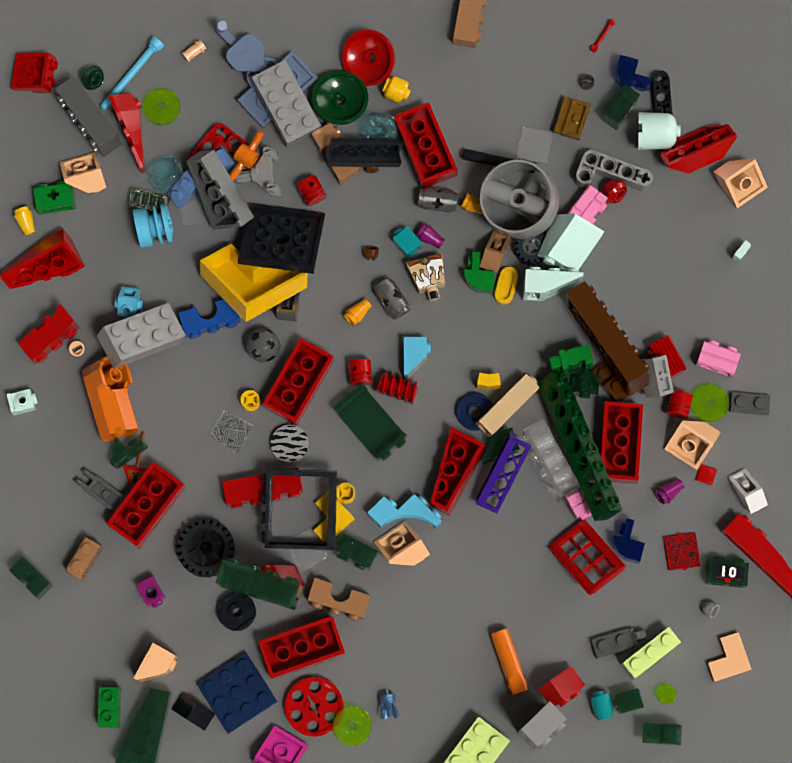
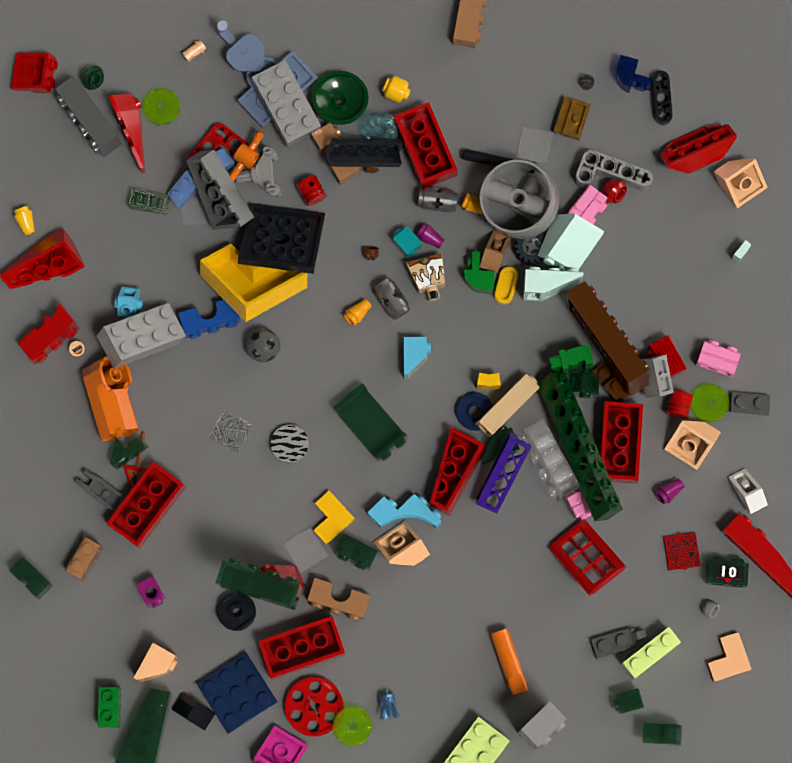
light aqua brick [7,389,38,416] -> none
green brick [33,181,76,215] -> none
light nougat slope [59,152,106,193] -> none
medium azure piece [100,36,164,110] -> none
medium azure wheel [133,203,174,249] -> none
clear light blue hair [148,156,183,193] -> none
black wheel [177,519,235,578] -> none
red brick [222,468,303,509] -> none
yellow wheel [241,390,261,412] -> none
black window [261,468,337,550] -> none
red brick [263,338,335,426] -> none
flat silver slope [276,292,300,321] -> none
yellow wheel [337,483,355,504] -> none
red dish [342,29,395,86] -> none
red piece [348,359,373,386] -> none
red piece [376,371,418,405] -> none
red brick [538,666,585,707] -> none
teal brick [590,690,614,721] -> none
red hinge [591,19,615,53] -> none
clear green brick [602,84,640,130] -> none
clear blue brick [613,518,645,564] -> none
light aqua cylinder [638,112,681,150] -> none
clear neon green tile [656,684,677,705] -> none
red piece [696,464,717,485] -> none

